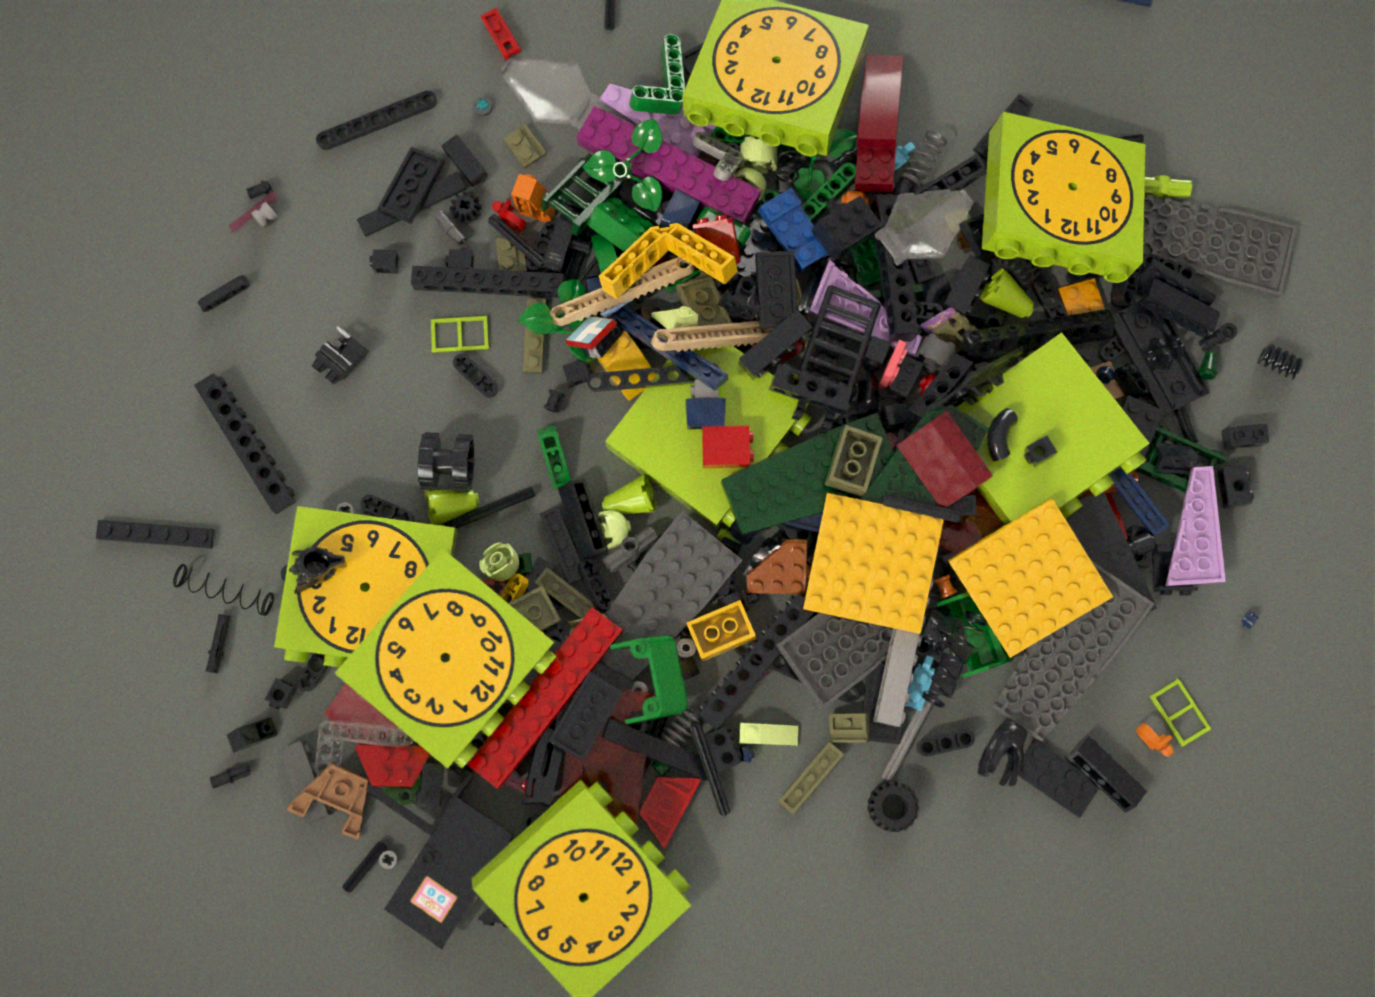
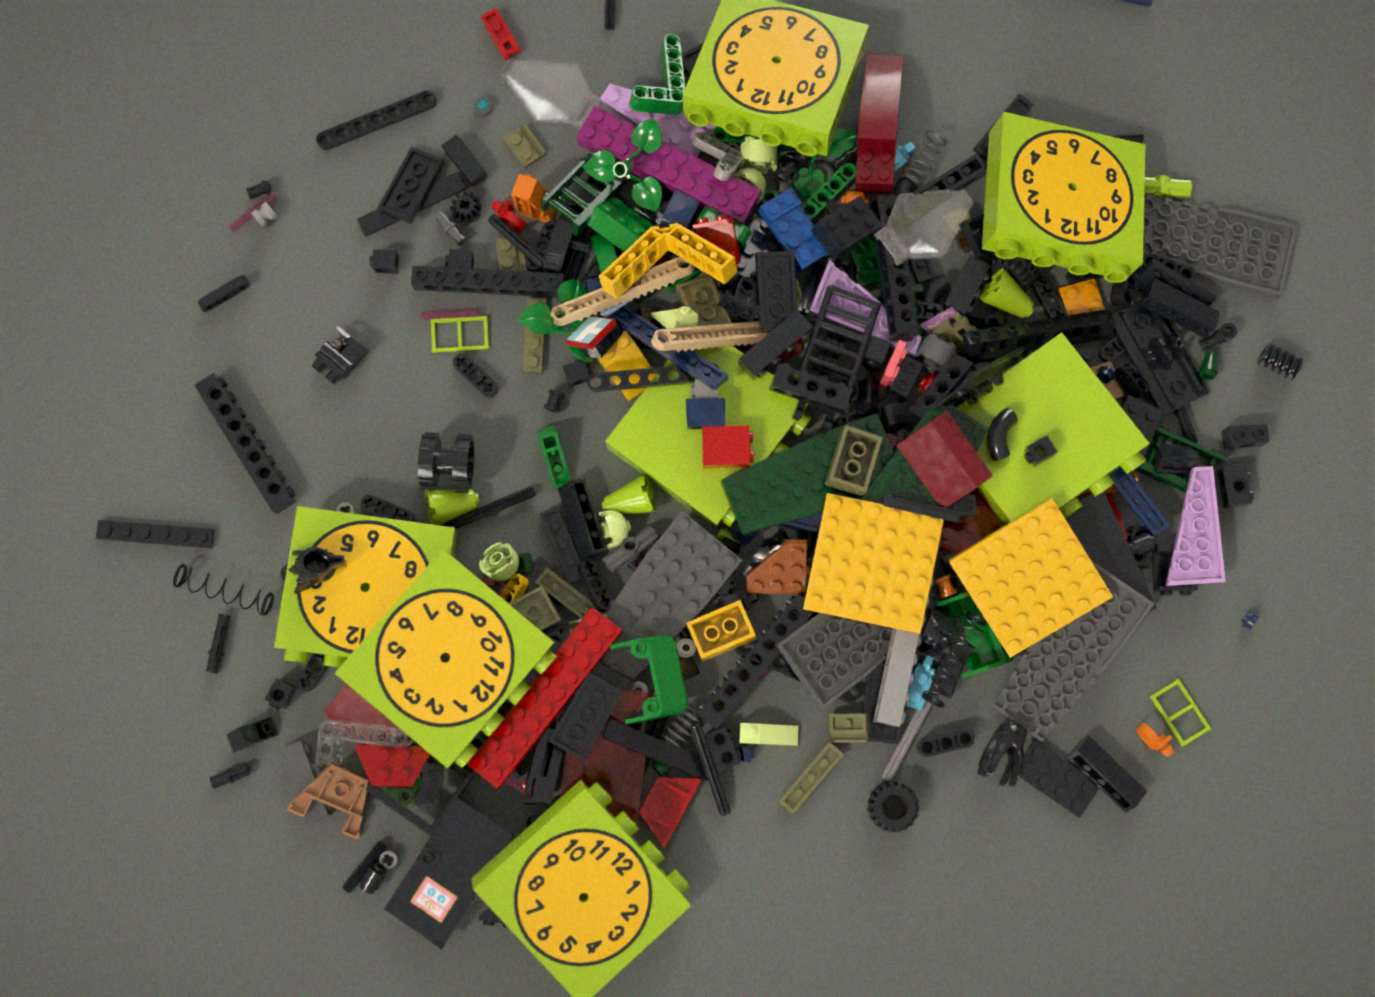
none -> black brick [360,862,387,894]
none -> clear pink bar [422,309,479,320]

